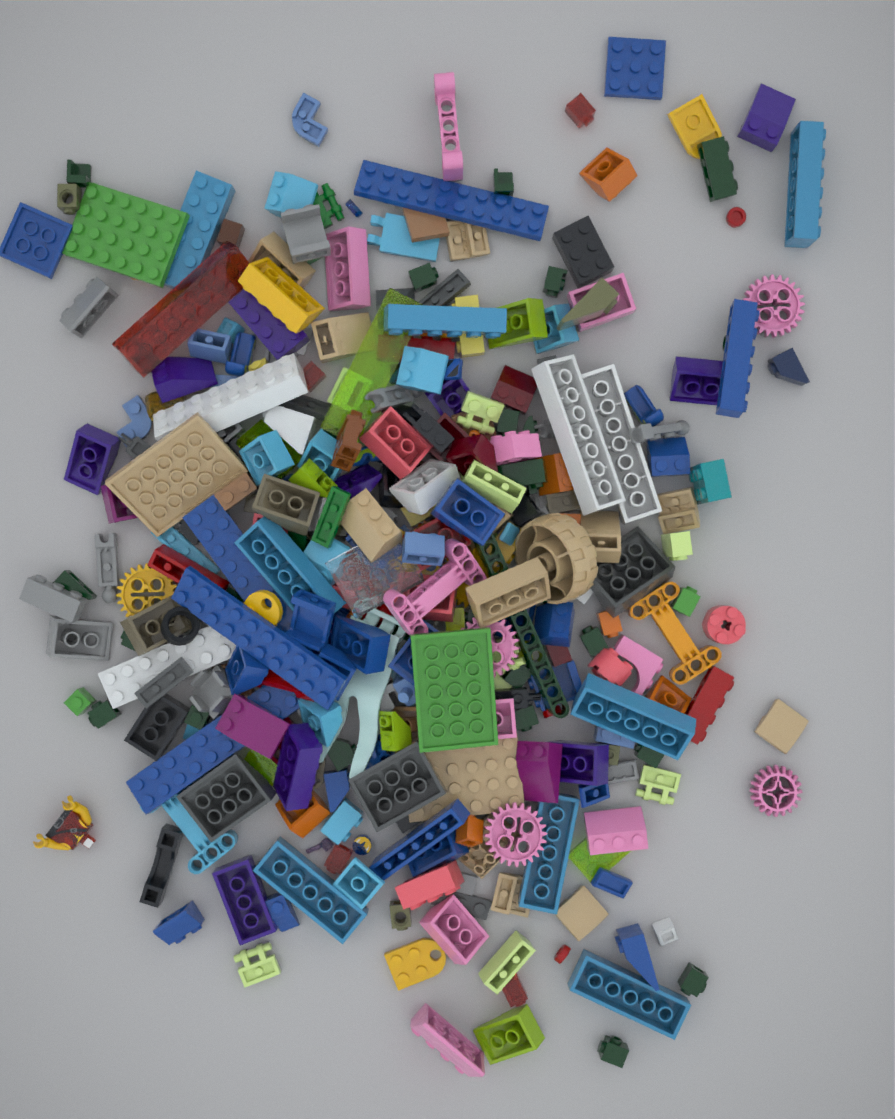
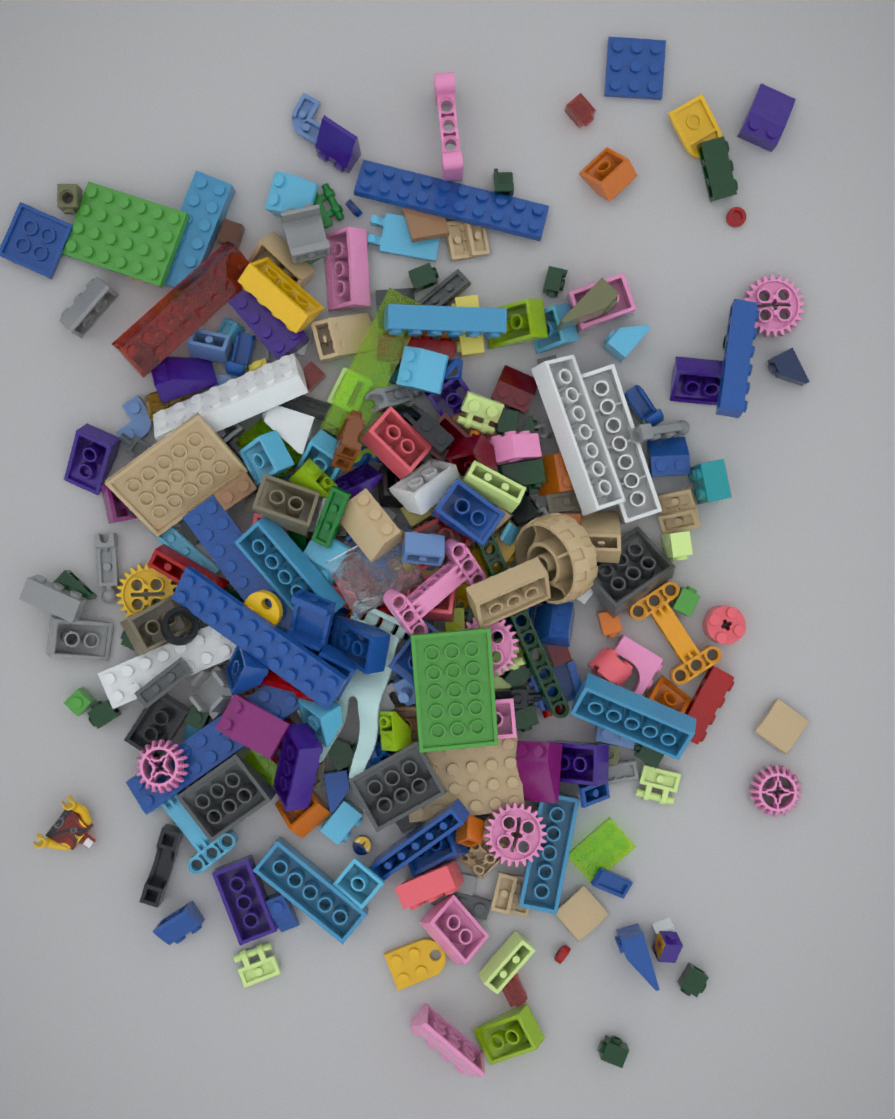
dark green panel [66,159,91,188] -> none
clear purple hand [306,838,334,854] -> none
clear red brick [324,843,353,875] -> none
olive brick [389,900,412,931] -> none
black brick [552,215,614,289] -> none
dark azure brick [567,949,691,1040] -> none
dark green brick [579,625,609,657] -> none
bright pink slope [584,806,648,855] -> none
dark azure brick [784,121,826,248] -> none
none -> bright pink gear [135,739,189,793]
none -> dark purple slope [315,115,361,174]
none -> medium azure slope [603,325,651,363]
none -> dark purple brick [652,931,683,963]

